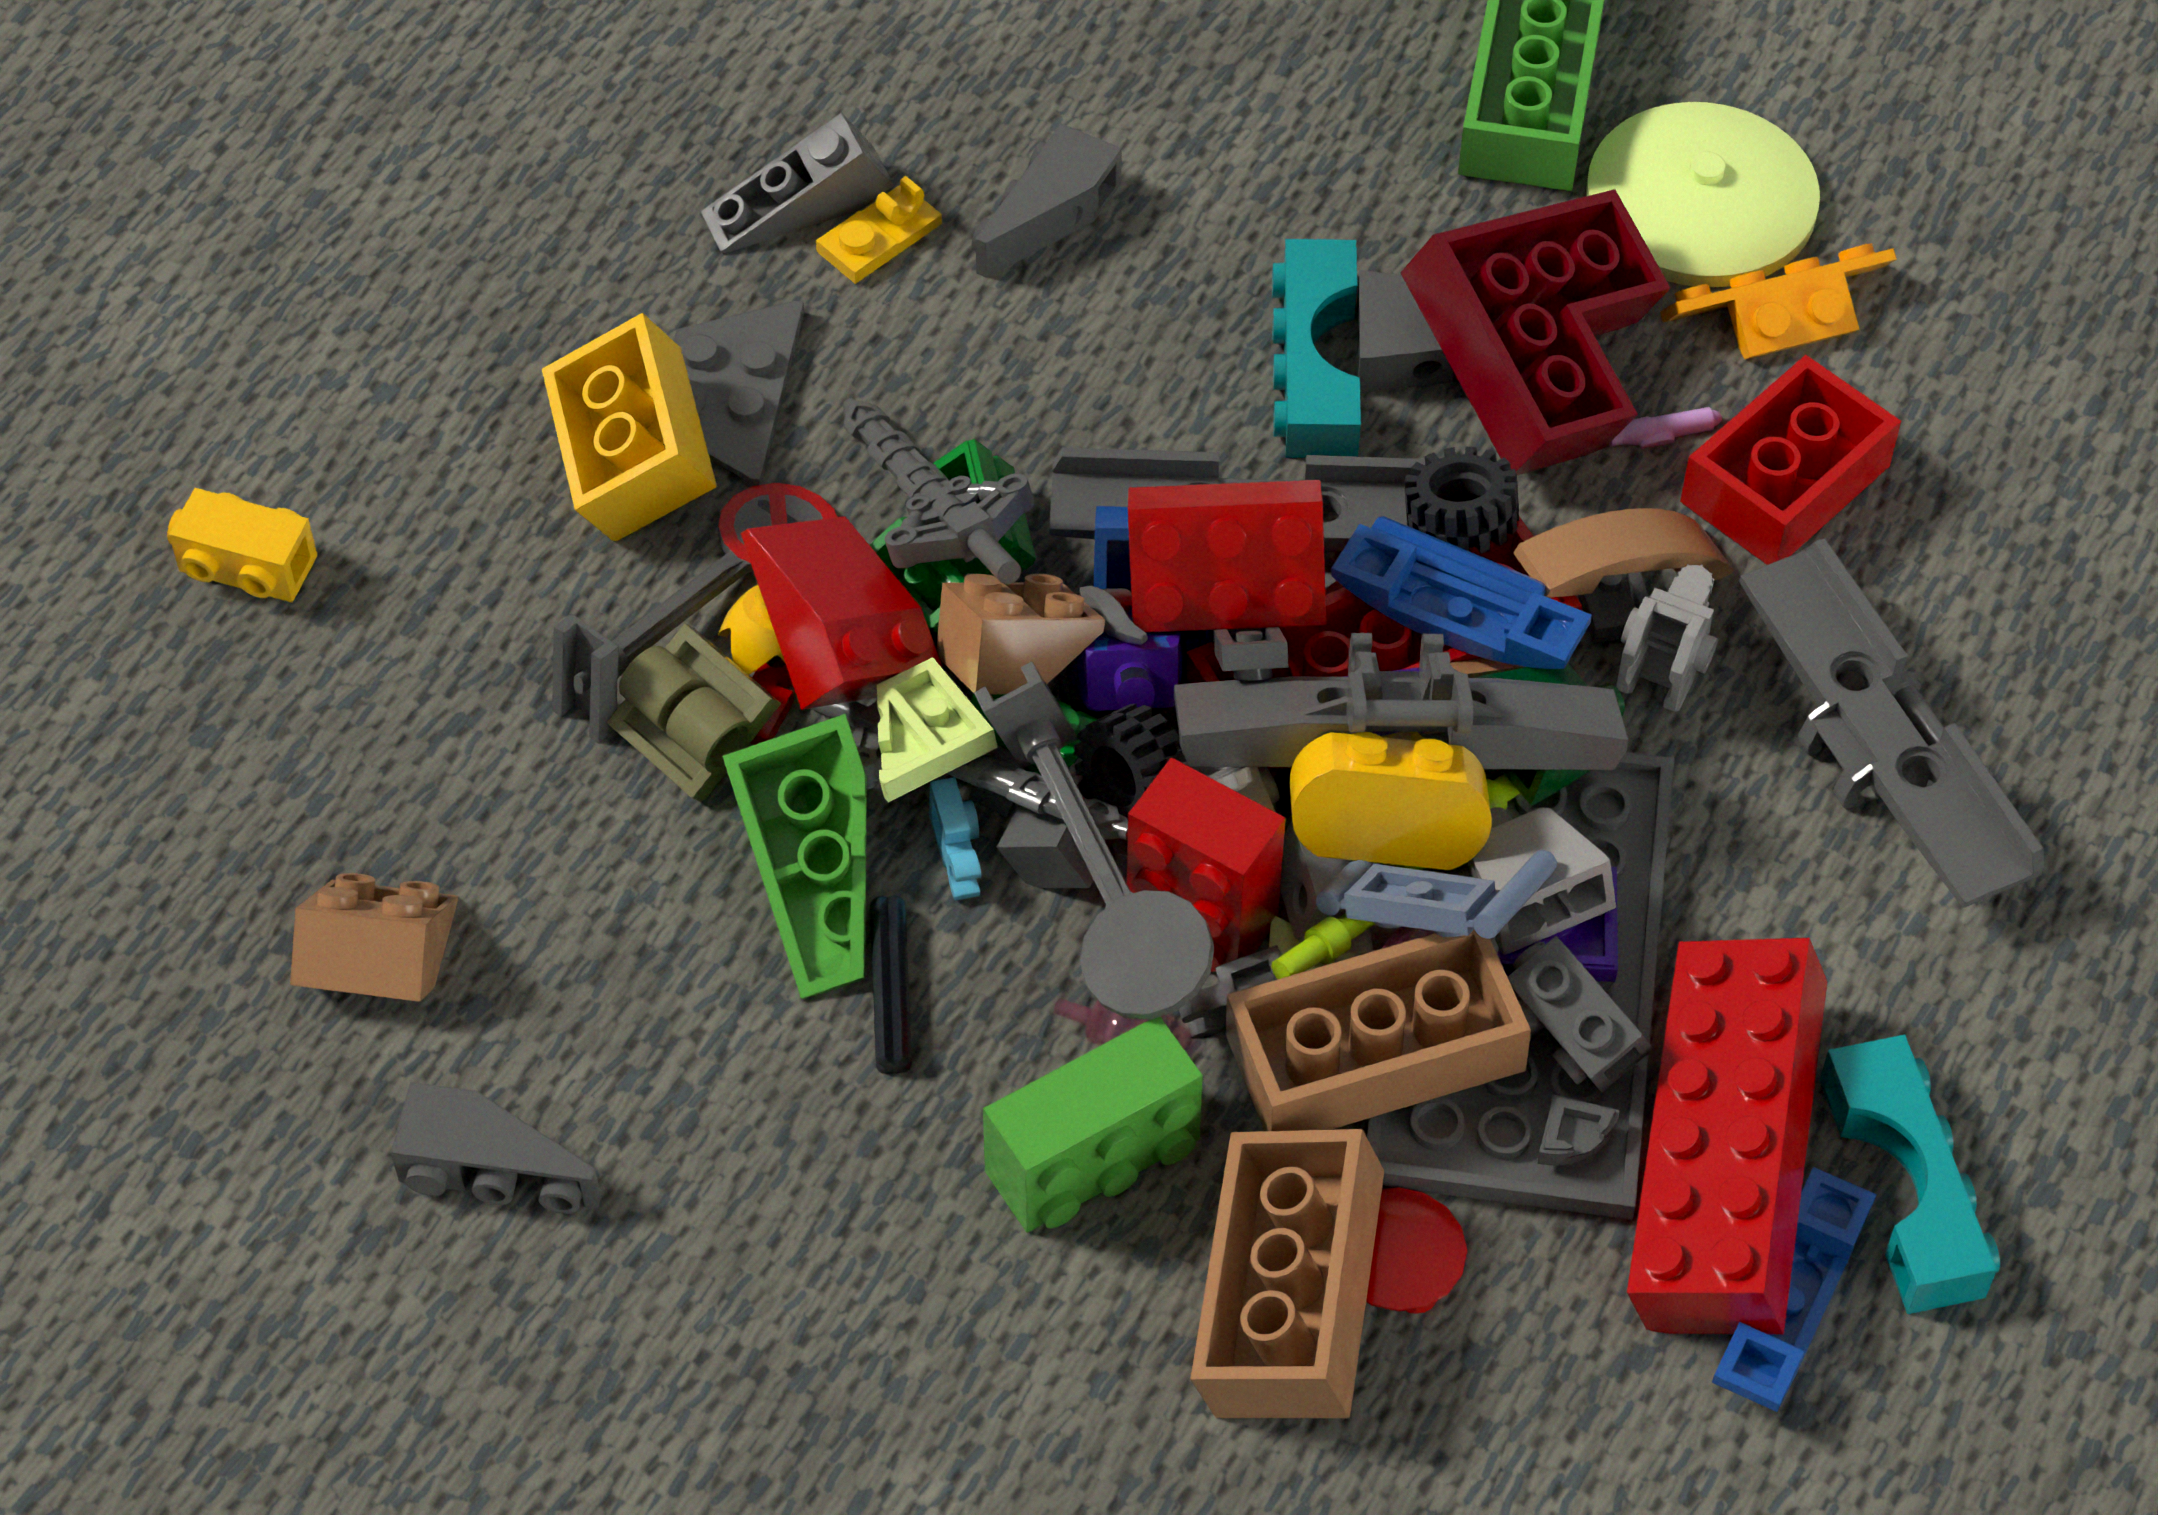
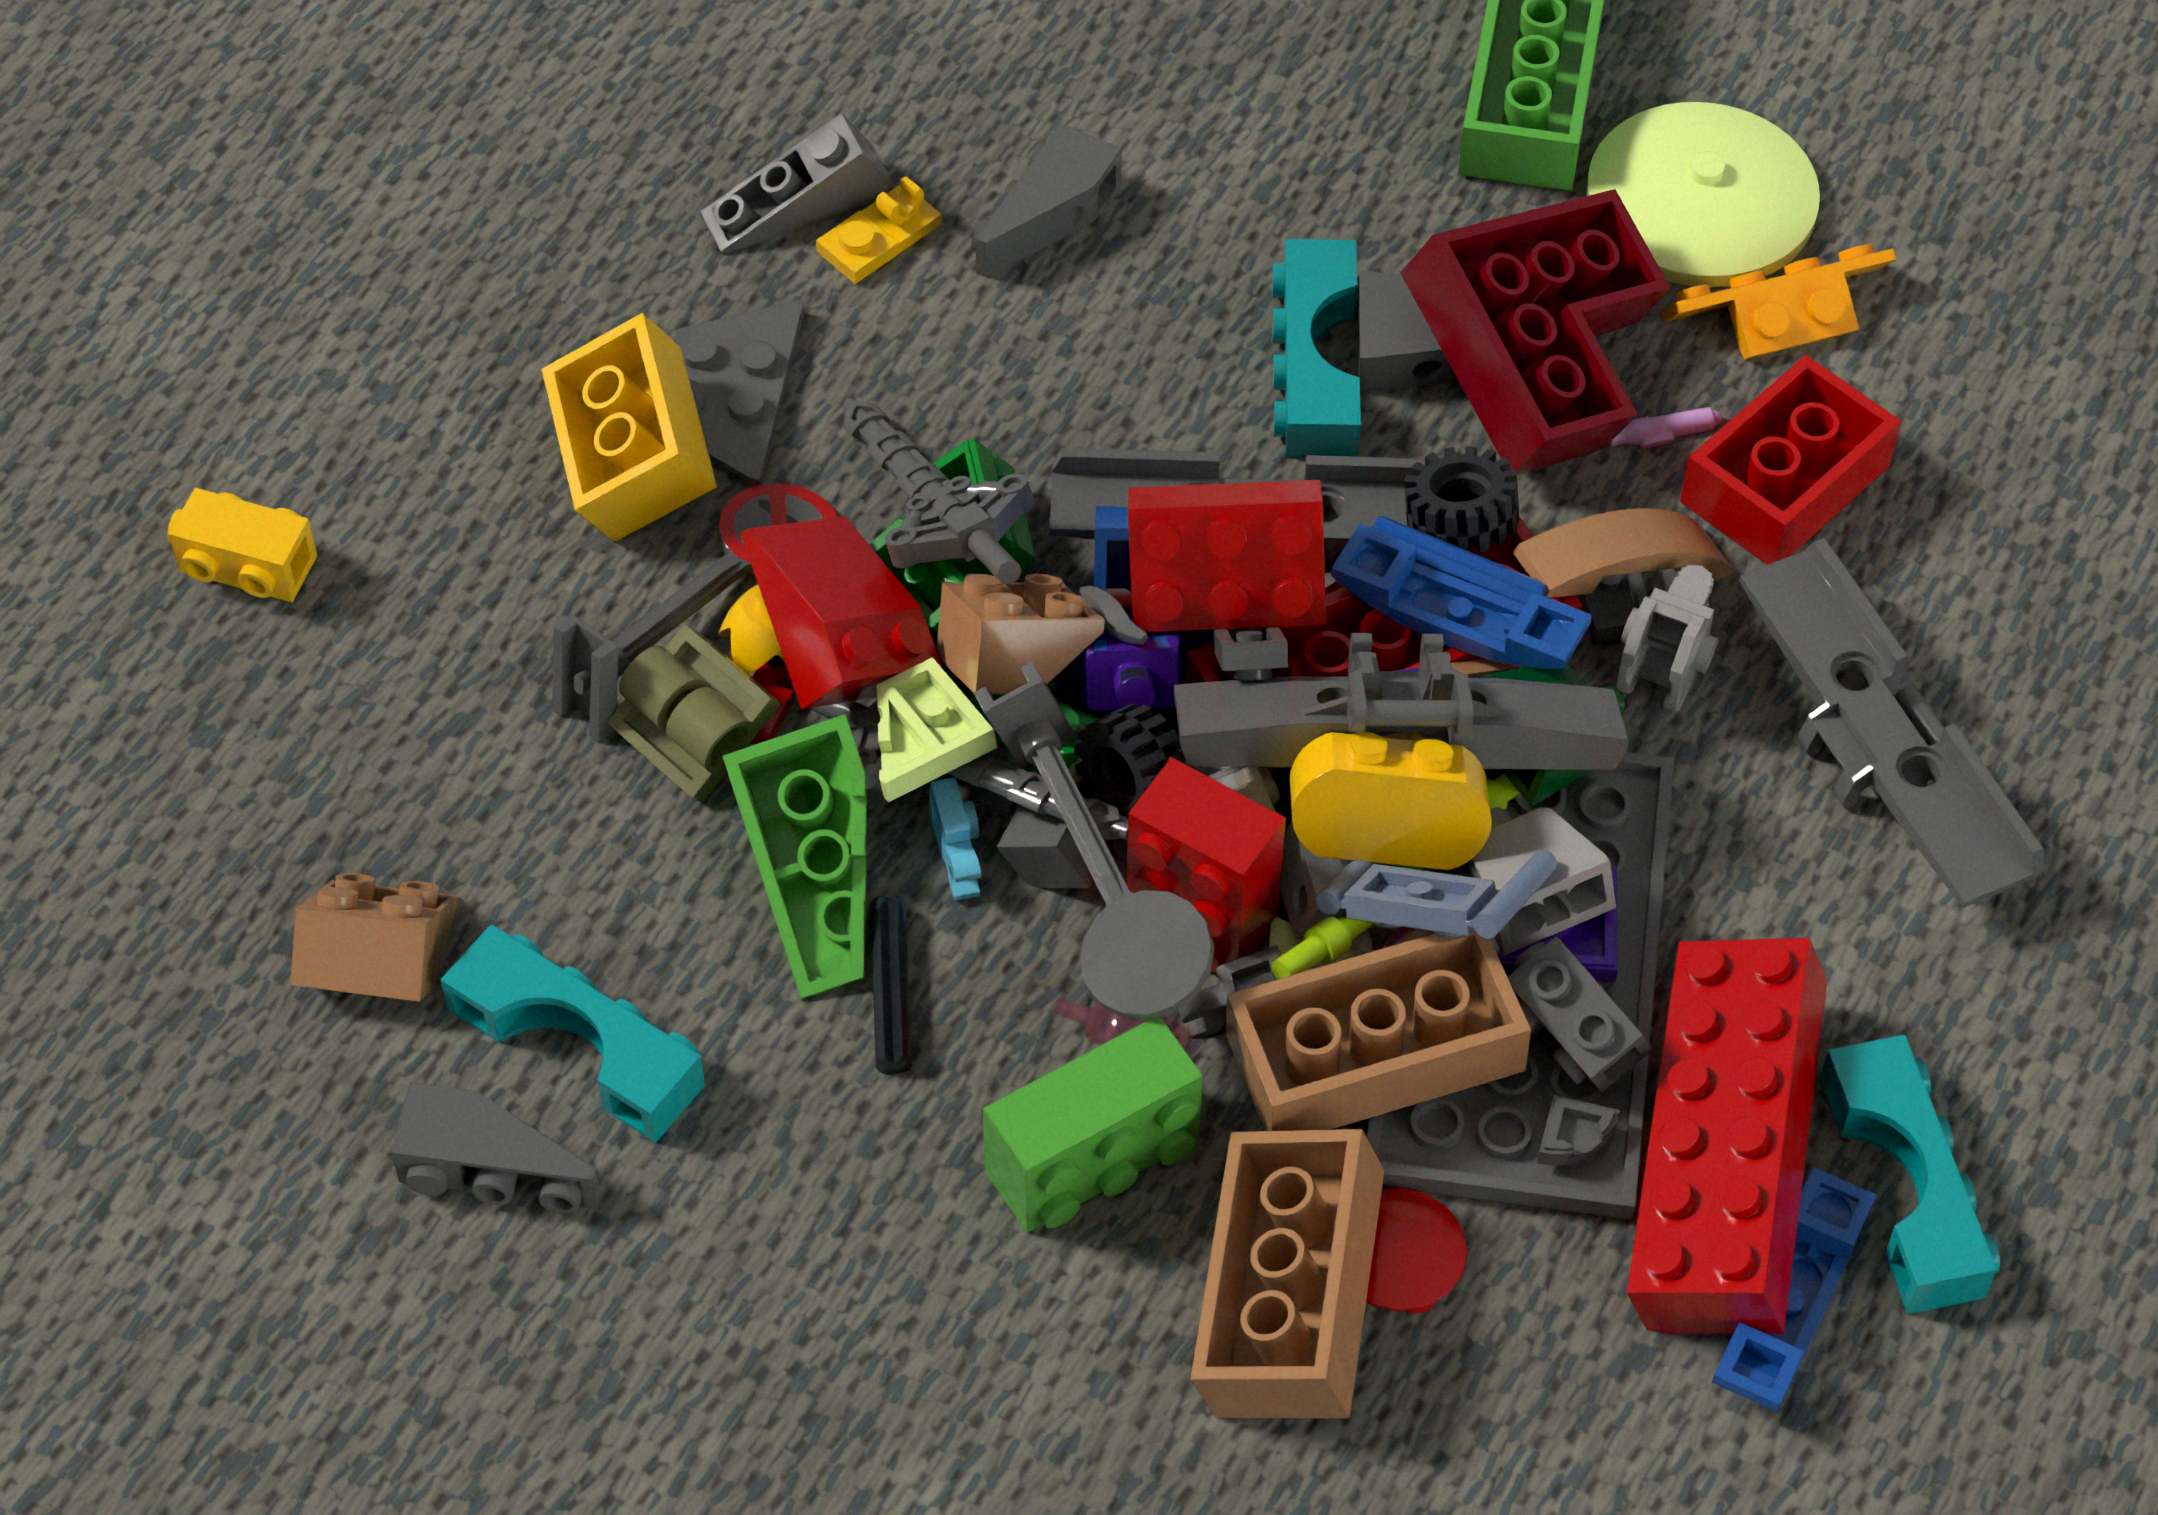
none -> teal arch [440,924,705,1143]

